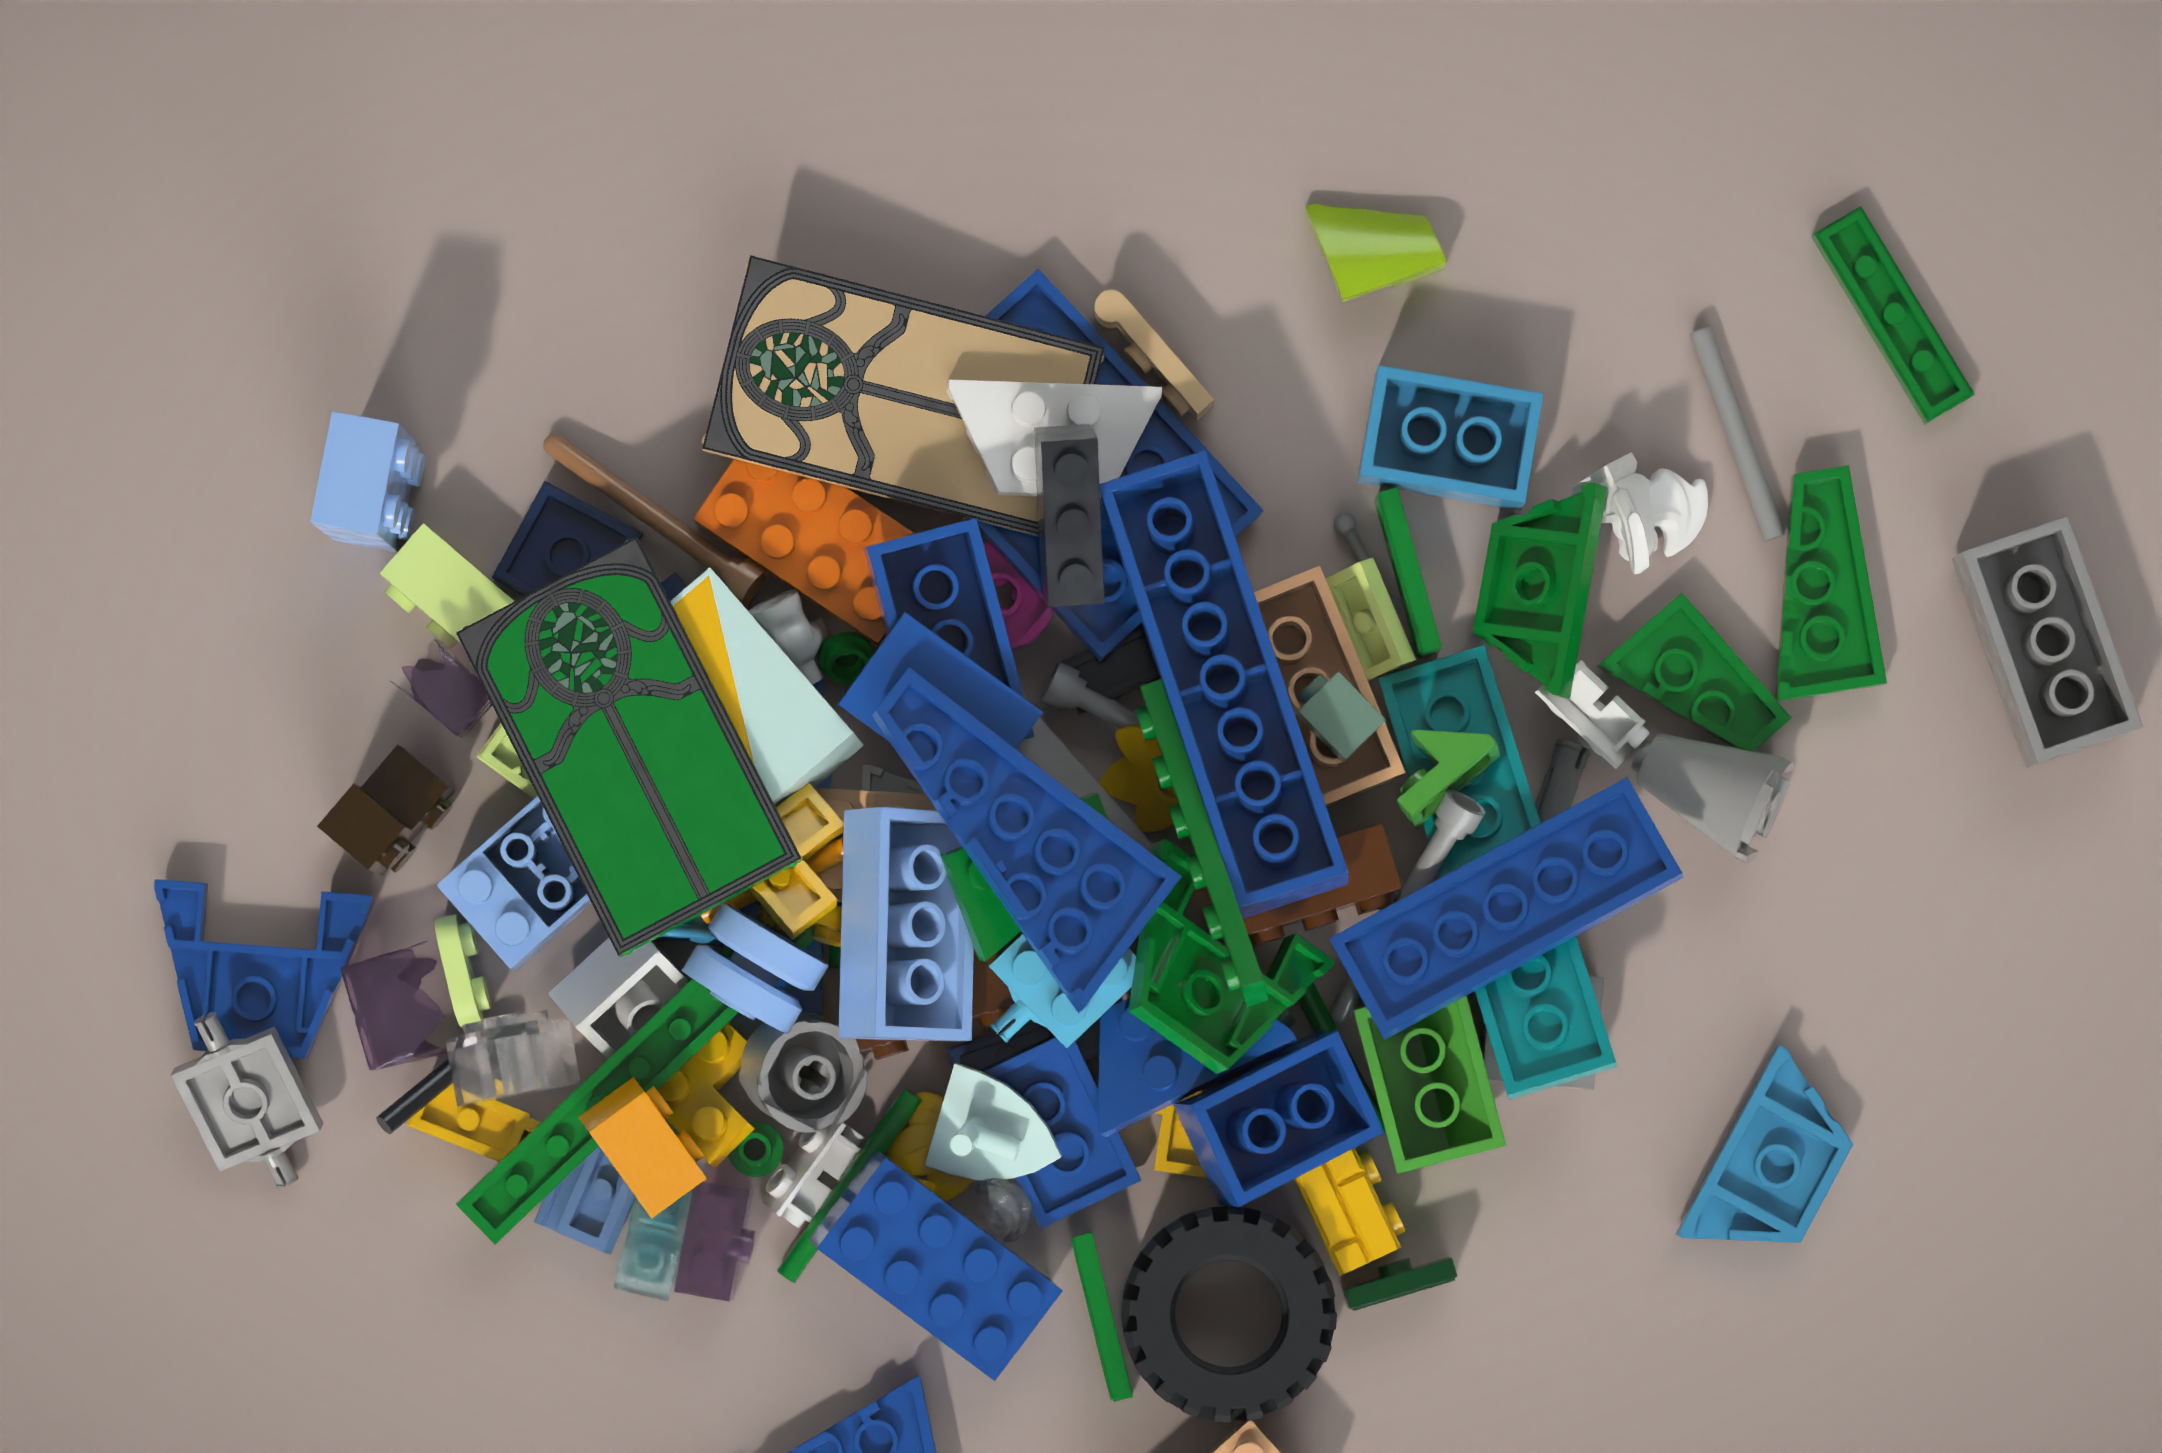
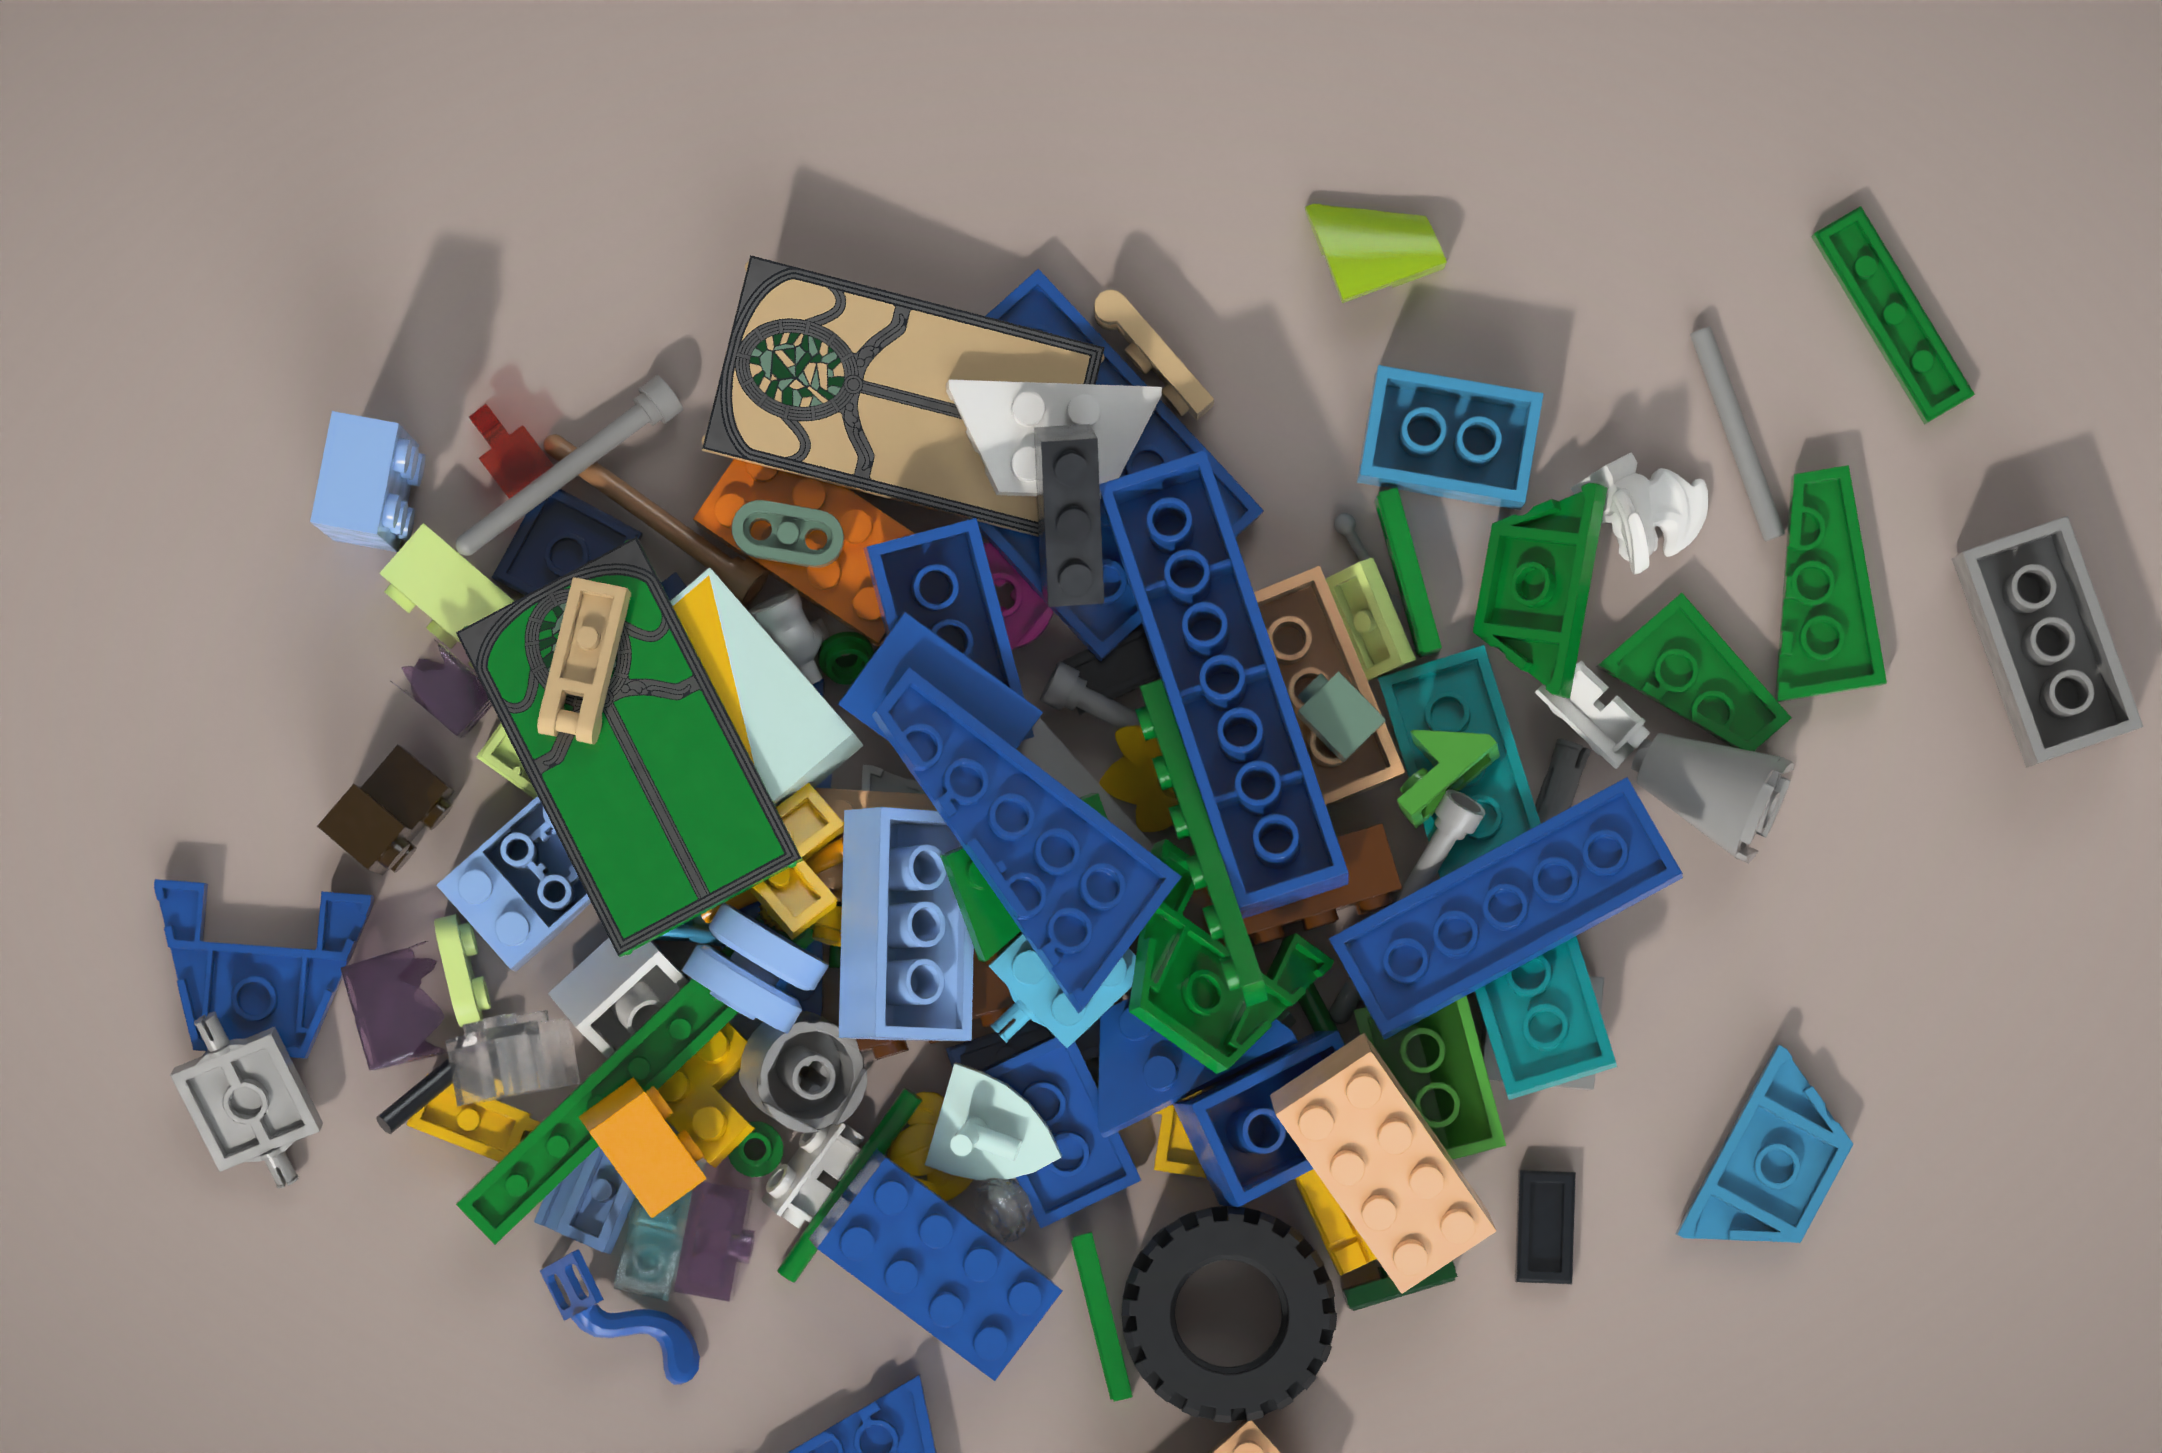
none -> light grey piece [456,375,683,556]
none -> clear red plate [469,404,554,499]
none -> tan plate [537,577,631,744]
none -> blue piece [540,1249,700,1385]
none -> sand green plate [732,500,844,568]
none -> light nougat brick [1270,1033,1496,1294]
none -> black tile [1515,1170,1576,1284]

